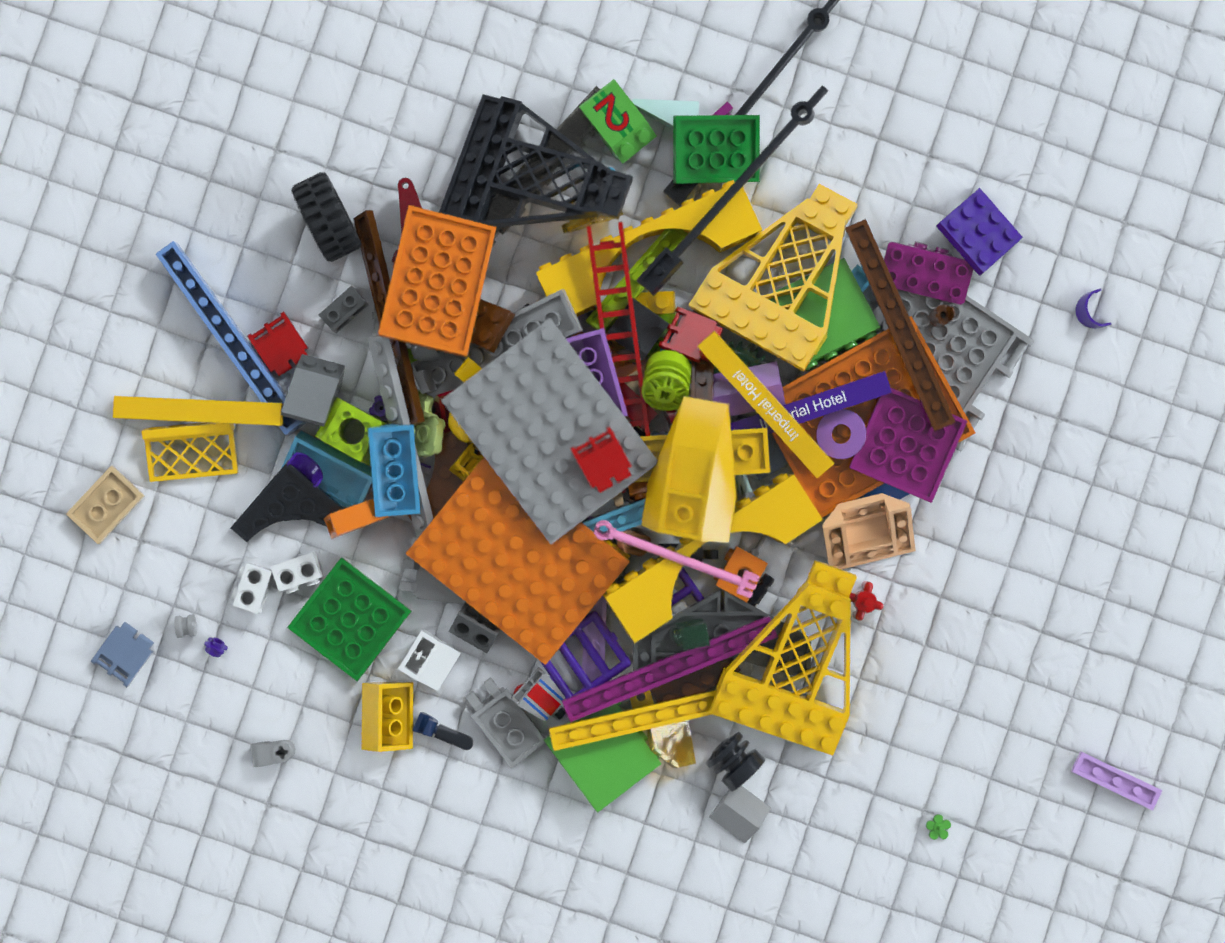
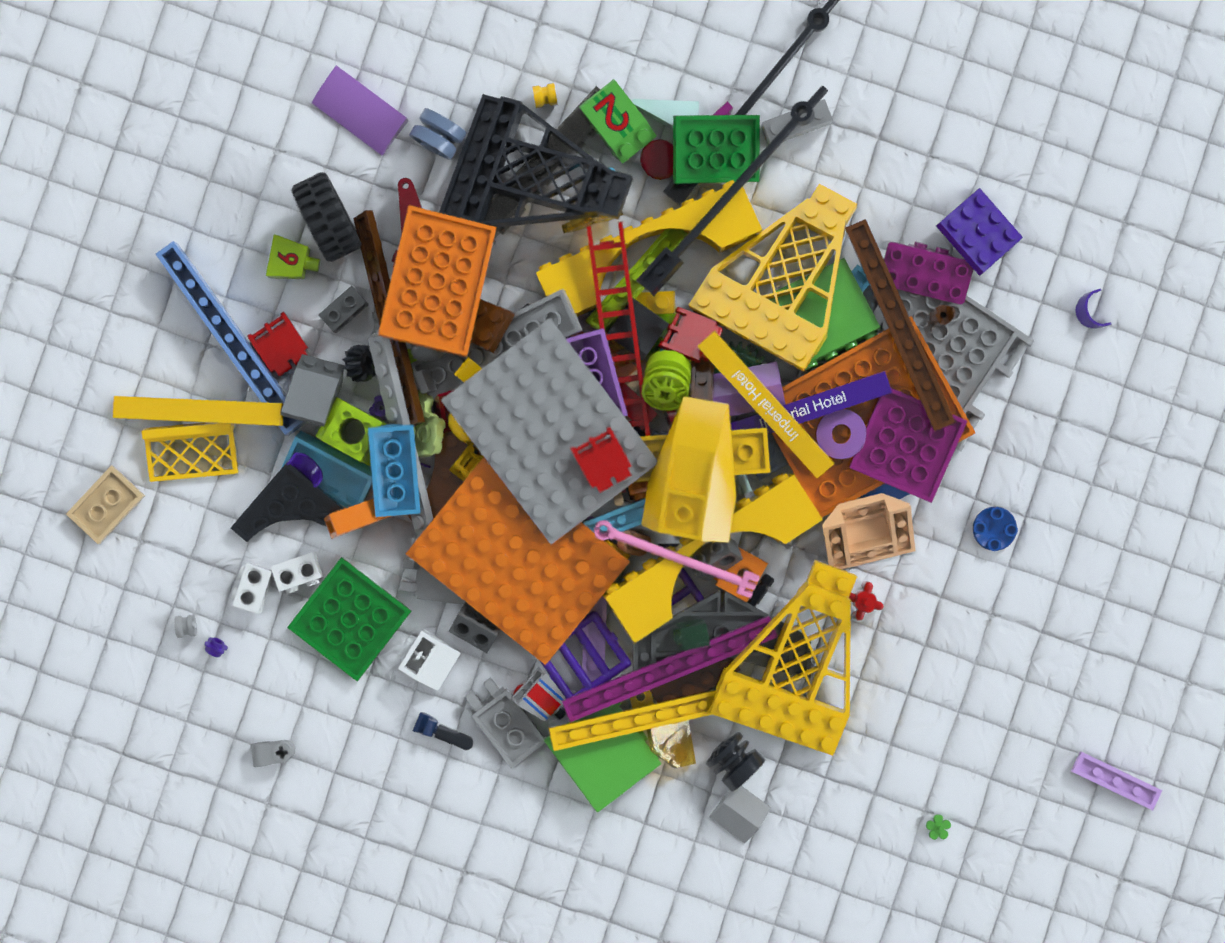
sand blue plate [91,622,154,688] -> none
yellow slope [361,682,413,752] -> none
none -> lime torso [266,234,321,279]
none -> medium lavender slope [312,65,408,156]
none -> black gear [342,345,376,382]
none -> sand blue wheel [409,108,467,160]
none -> yellow wheel [532,83,558,108]
none -> dark red piece [640,139,673,180]
none -> dark grey brick [689,538,743,582]
none -> light grey brick [761,99,833,145]
none -> blue dish [973,507,1018,551]

